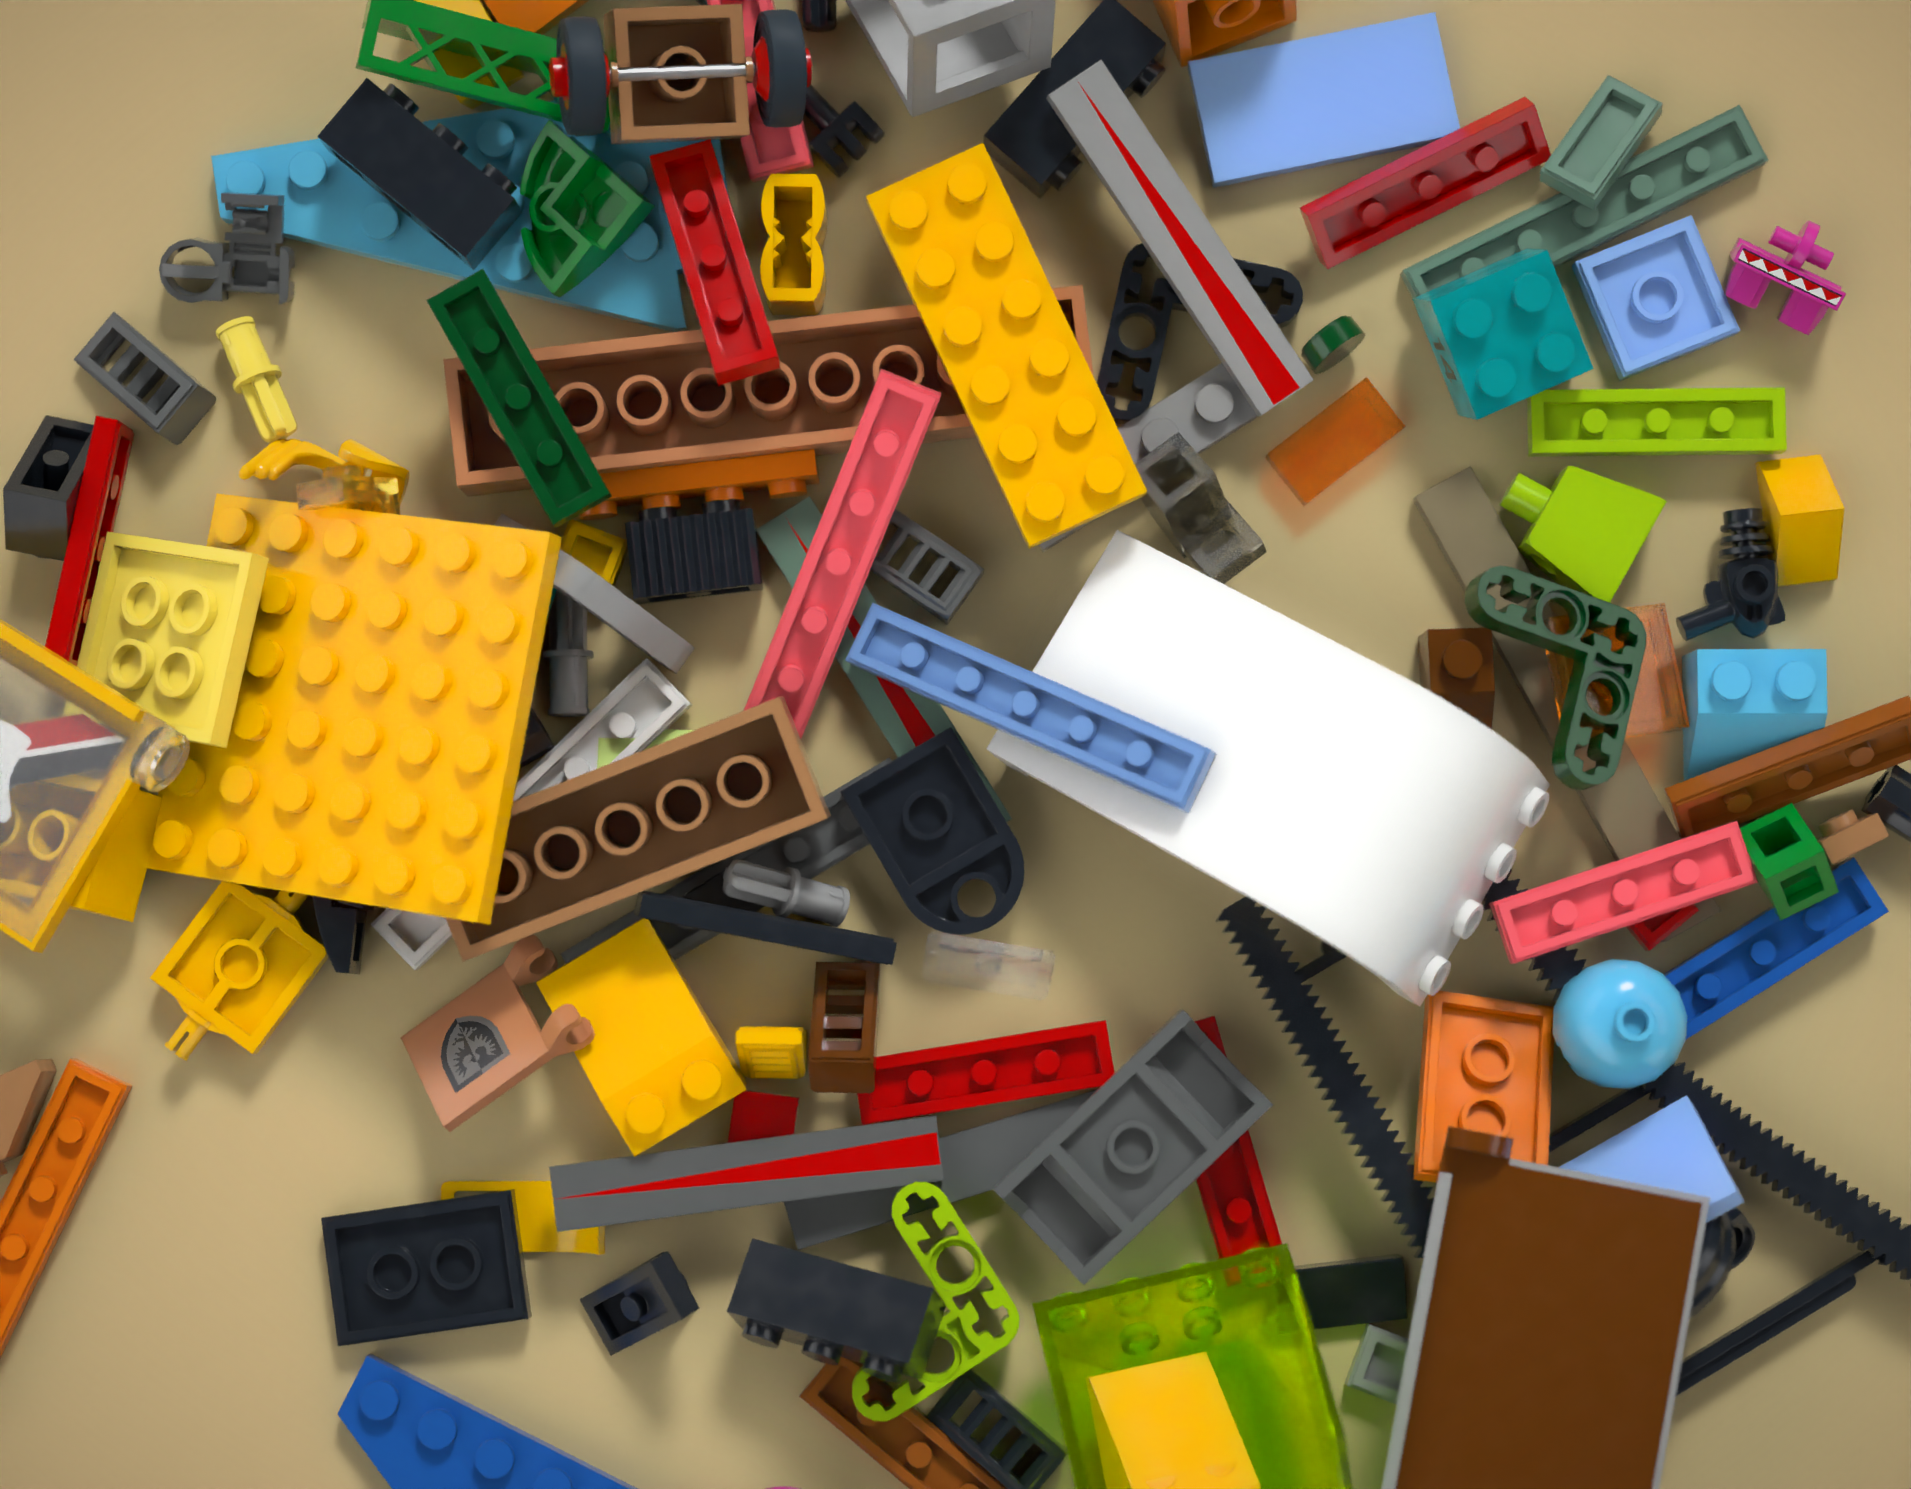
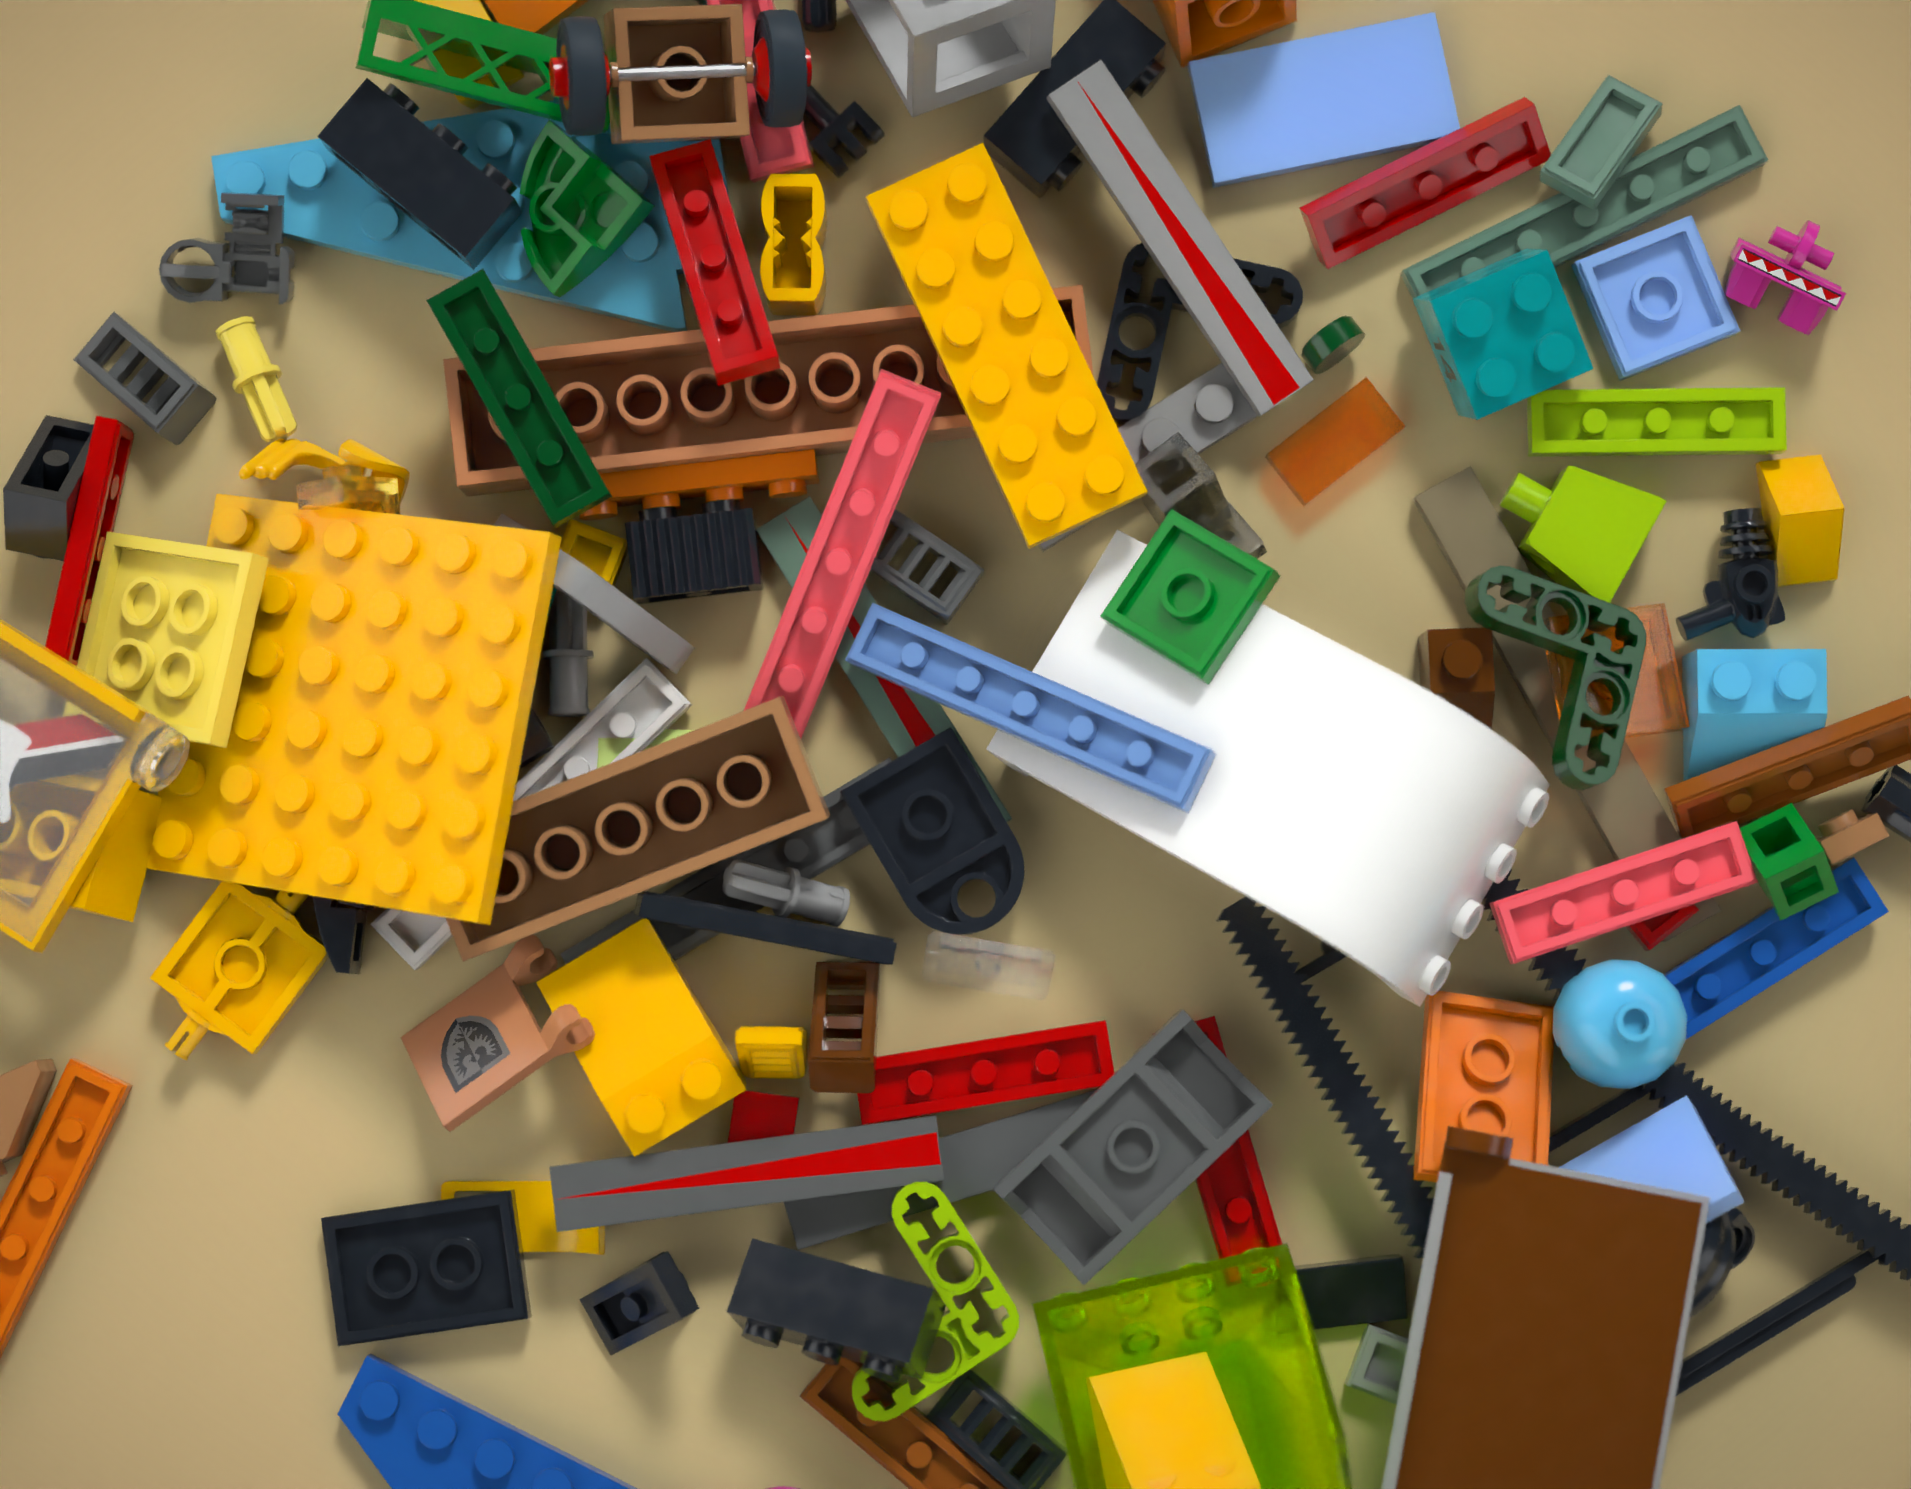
none -> green tile [1100,509,1281,685]

